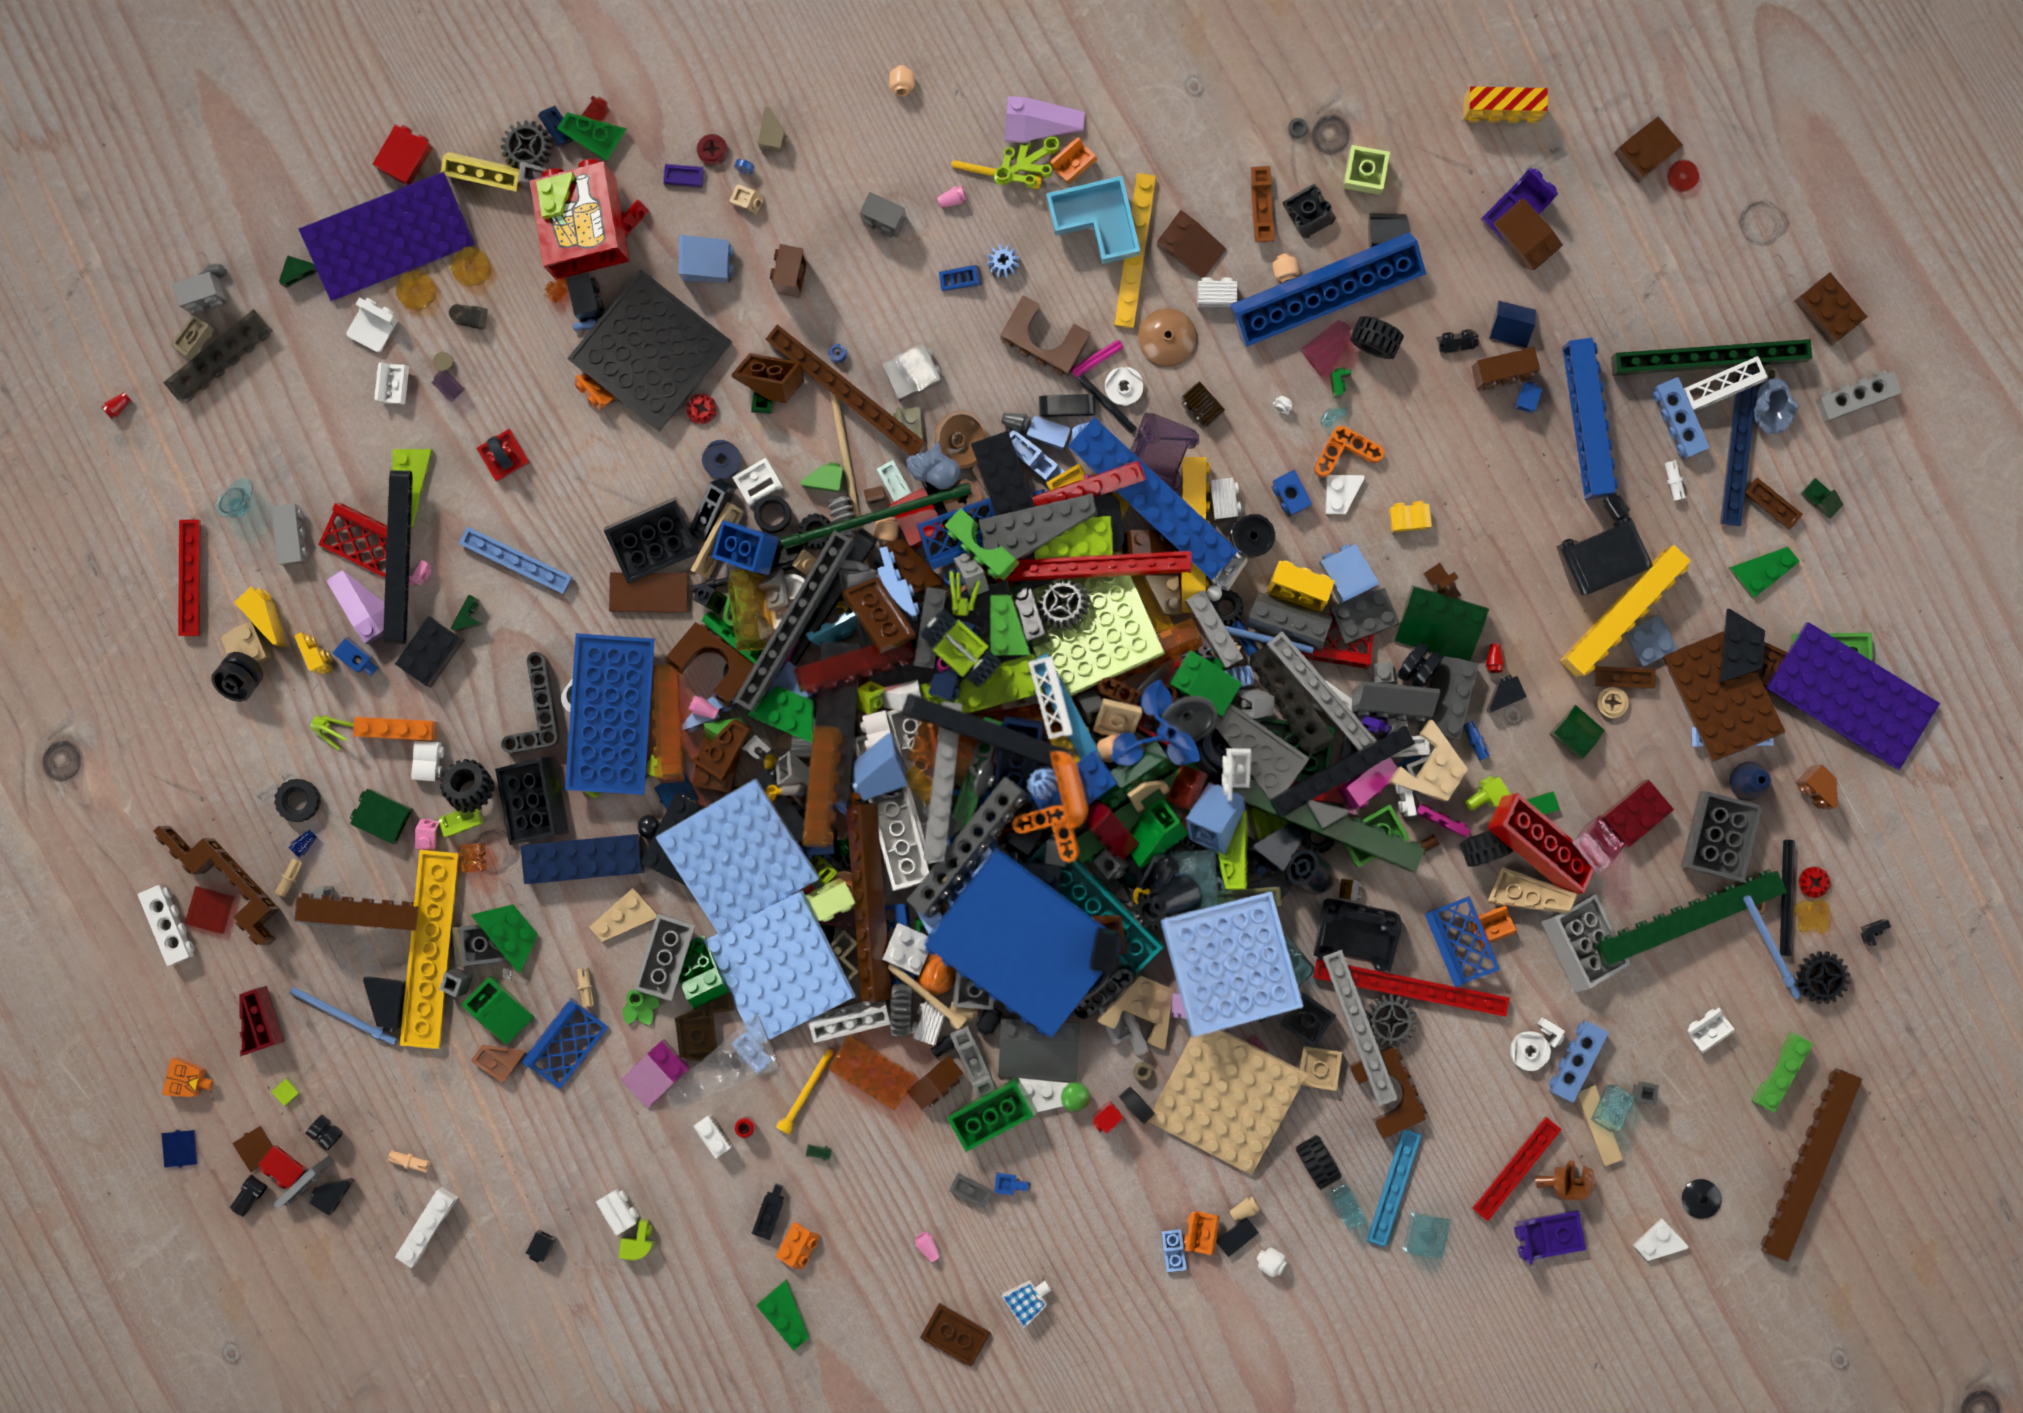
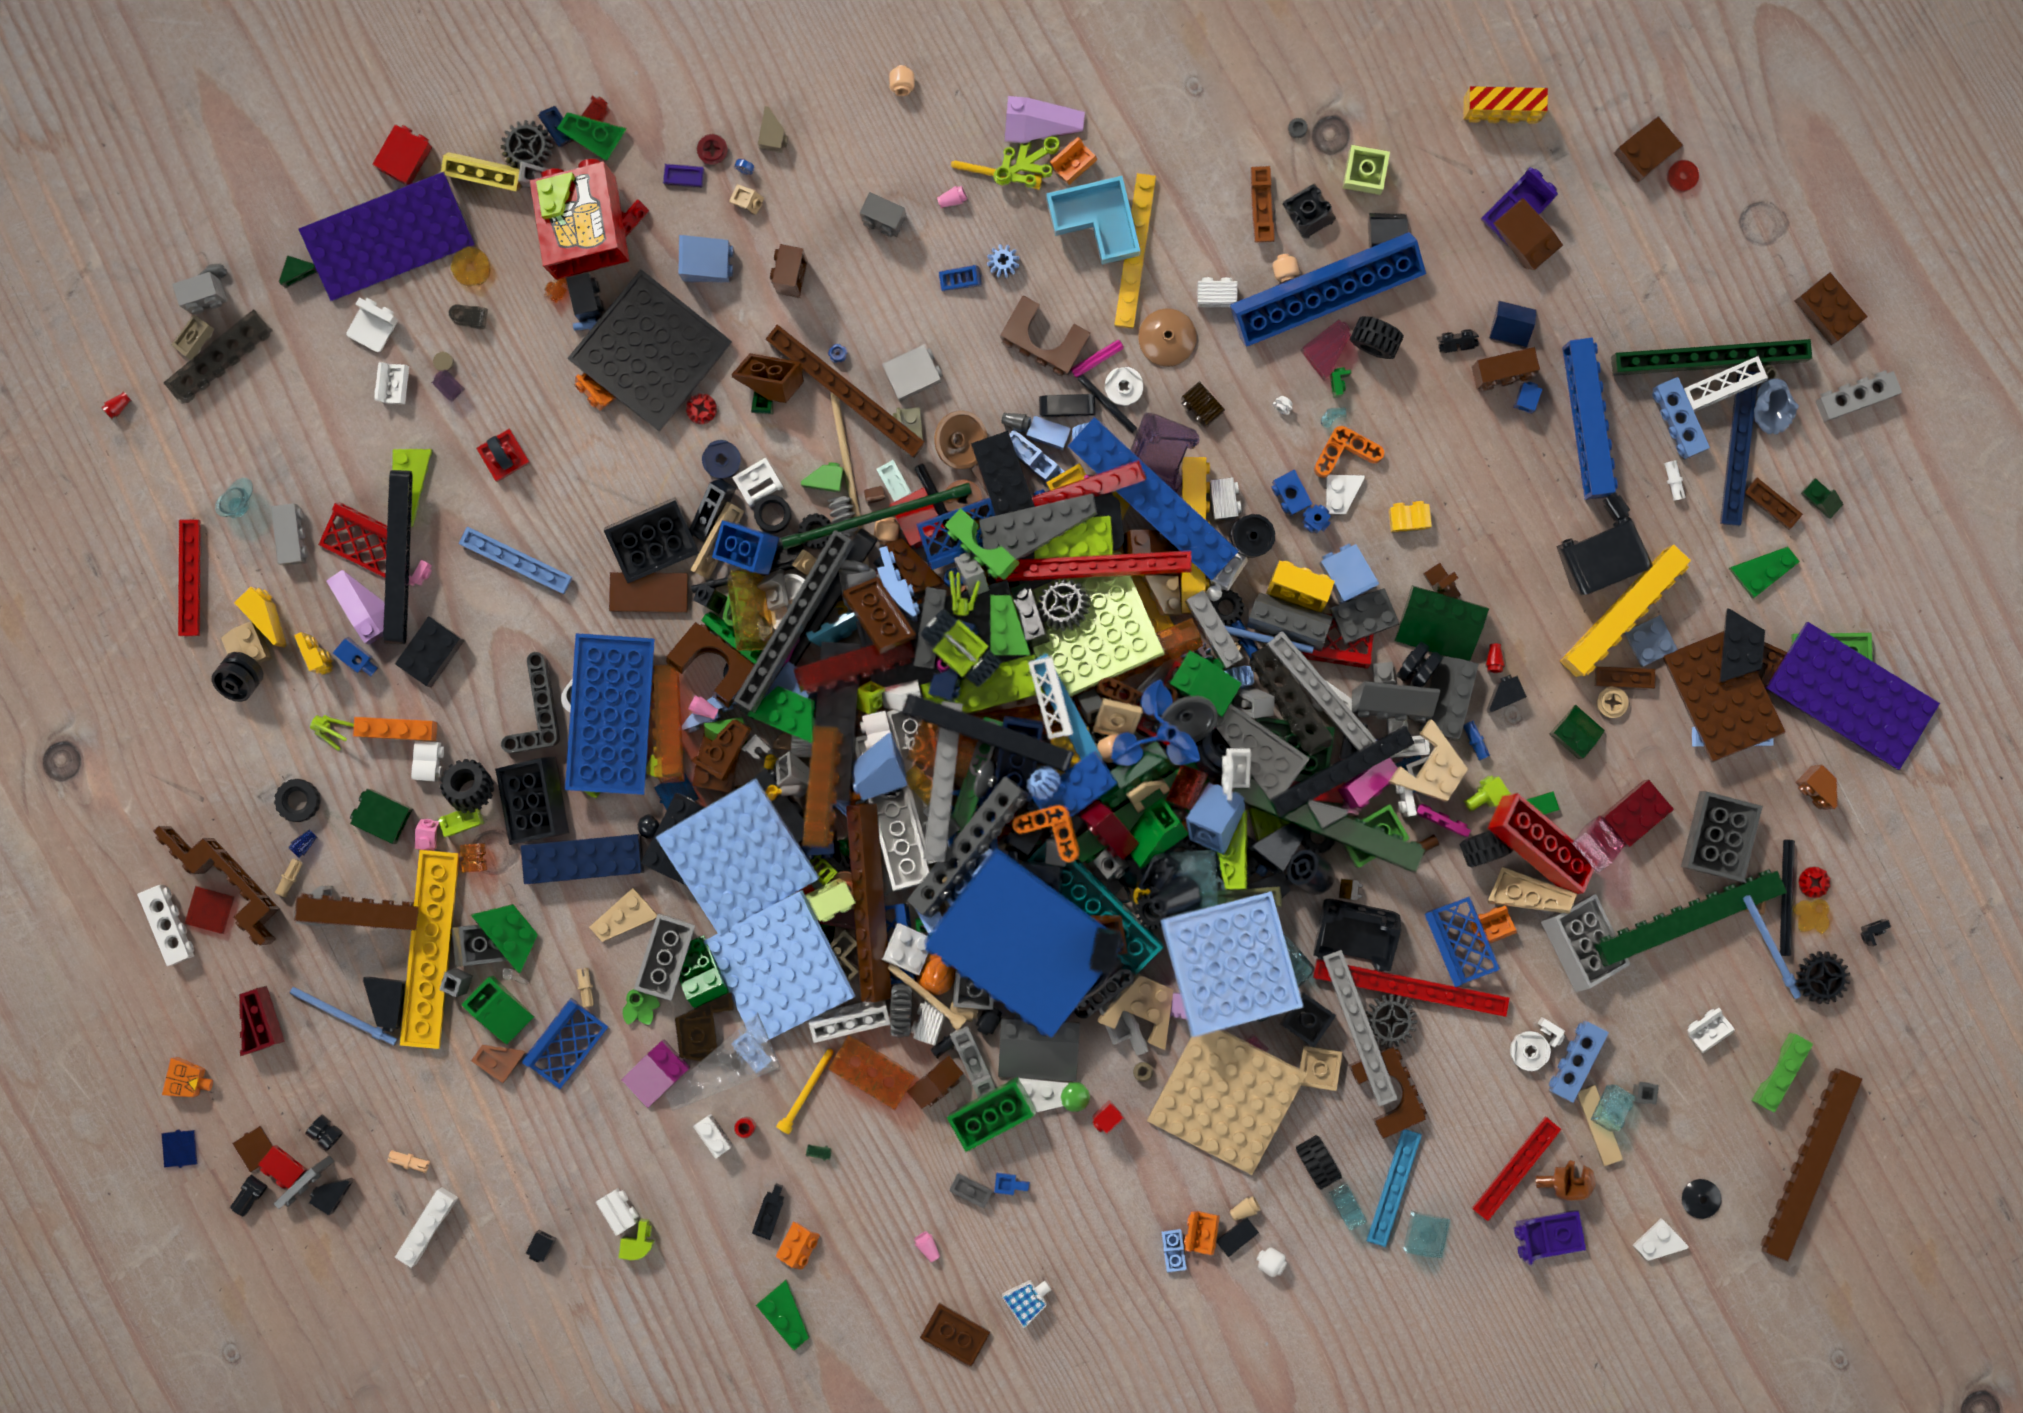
lime tile [271,1078,300,1106] -> none
clear yellow plate [396,271,436,310] -> none
dark green slope [450,595,483,632] -> none
clear bracket [894,346,938,392] -> none
sand blue hair [906,442,961,489] -> none
orange brick [1050,751,1088,830] -> none
black tyre [1119,1086,1155,1124] -> none
reddish brown slope [1157,210,1226,279] -> none
dark purple plate [1362,716,1392,734] -> none
dark blue cone [1729,762,1771,801] -> none
none -> blue brick [1302,504,1331,534]

